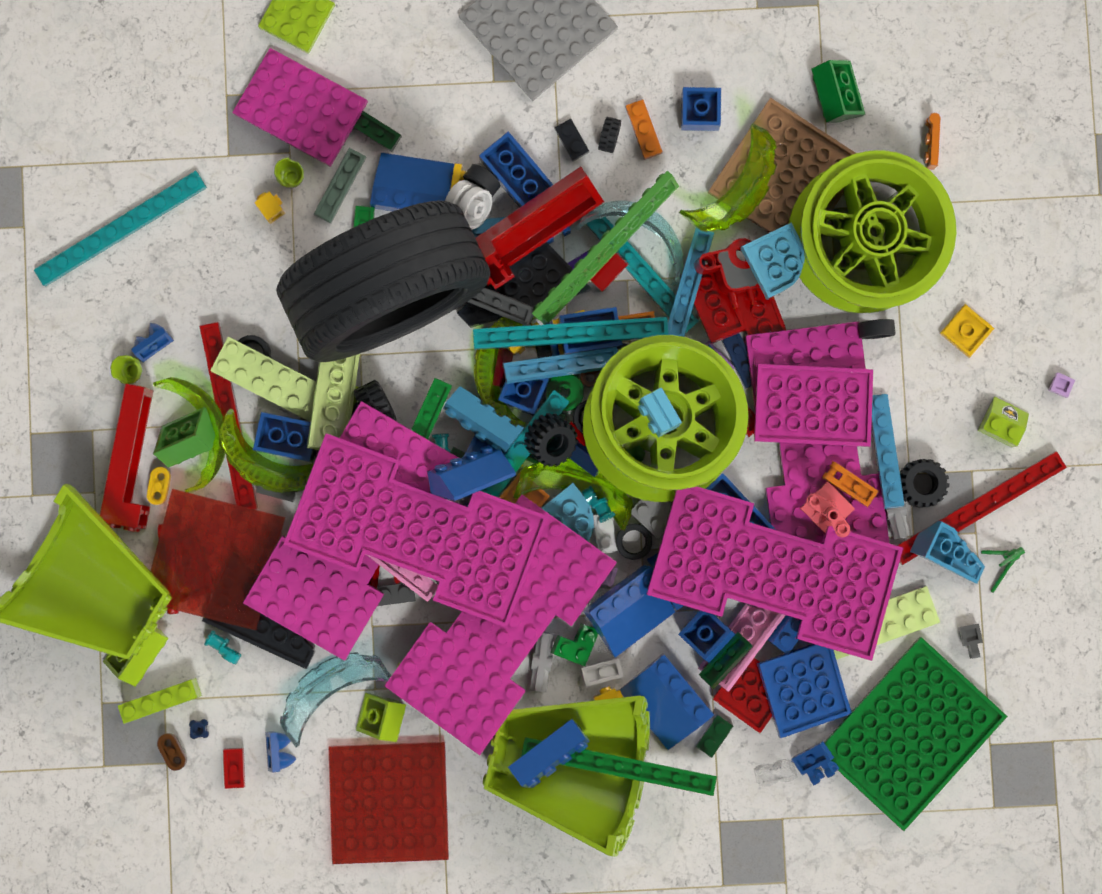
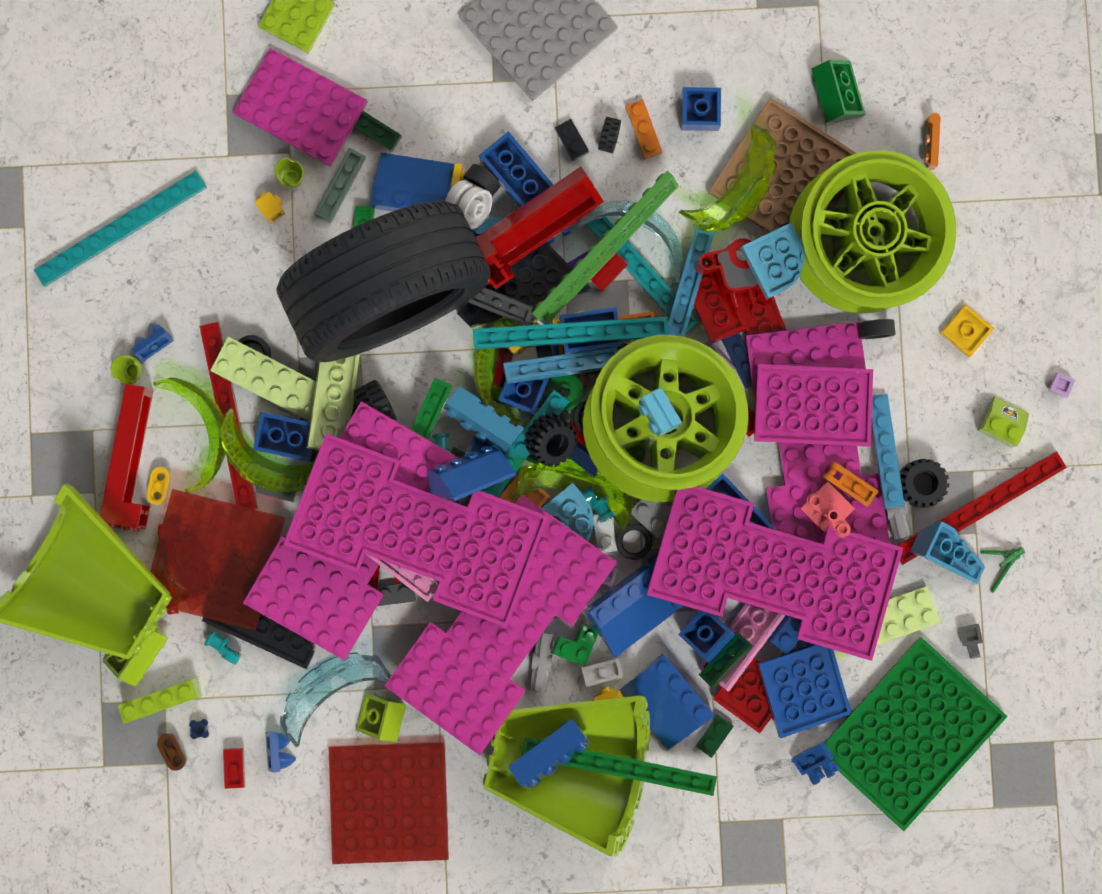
bright green slope [153,407,215,468] -> none

